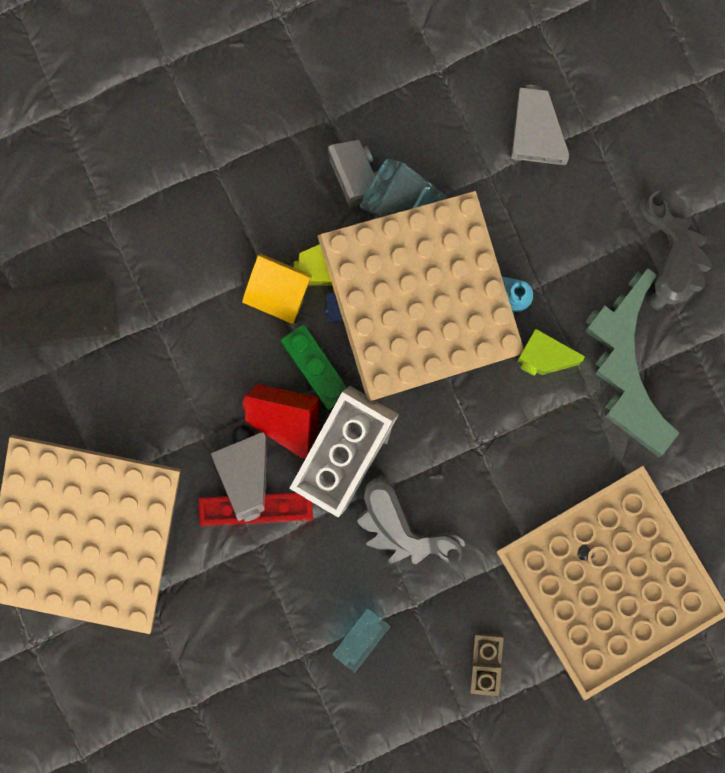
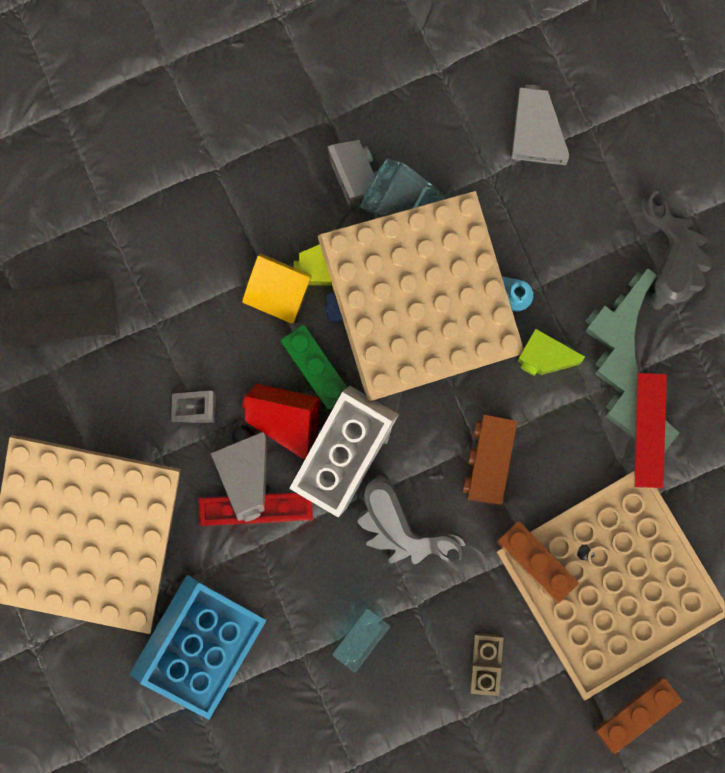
none -> dark azure slope [130,575,266,720]
none -> light grey slope [171,391,216,423]
none -> dark orange brick [463,415,517,506]
none -> dark orange brick [496,521,579,604]
none -> dark orange brick [593,677,683,755]
none -> red tile [634,373,667,489]

